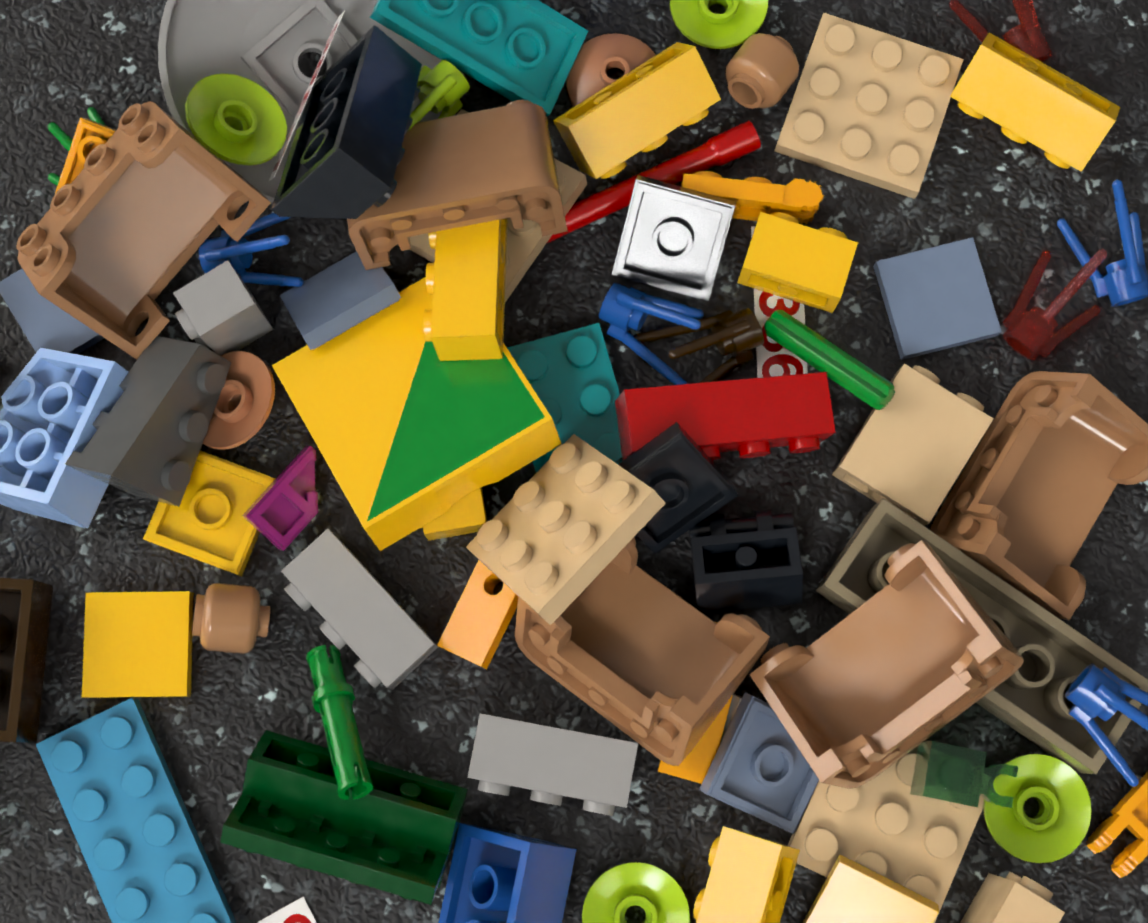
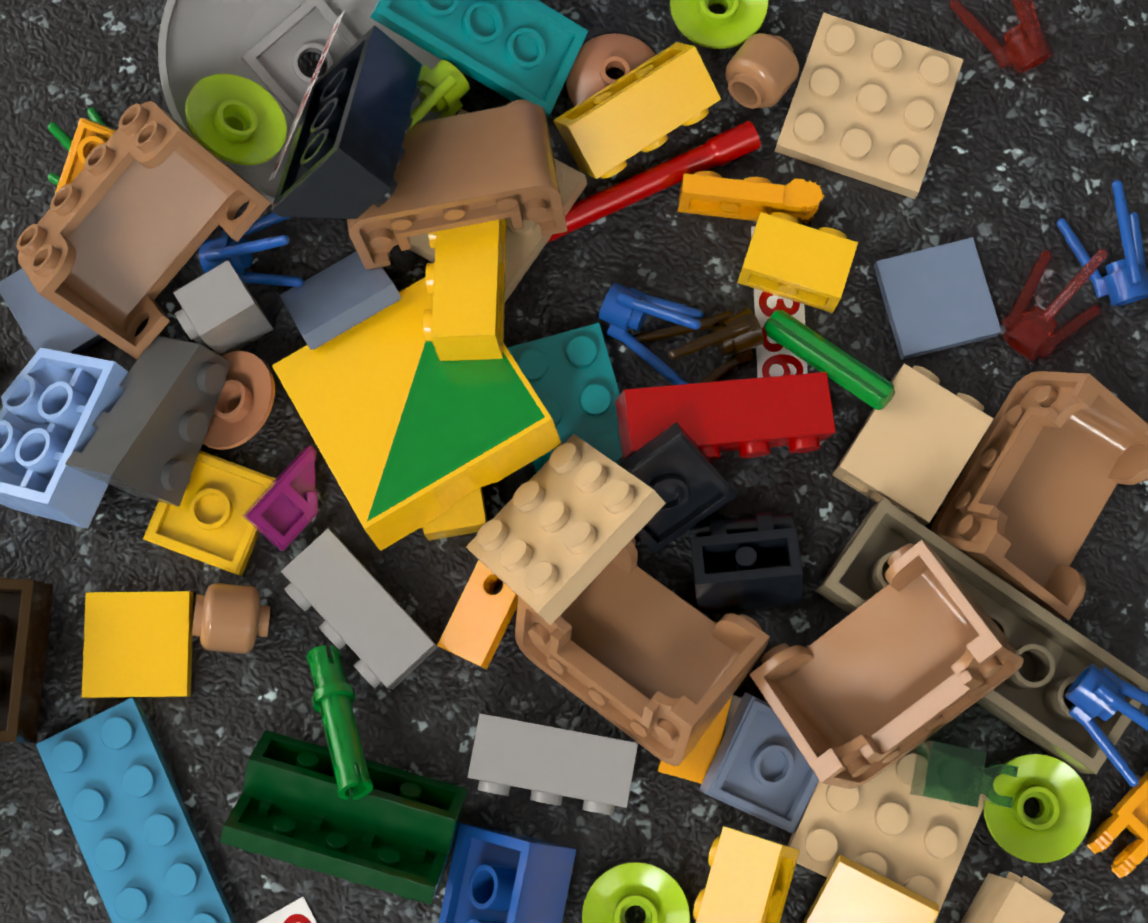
tile [612,175,736,301] -> none
yellow brick [950,32,1120,172] -> none

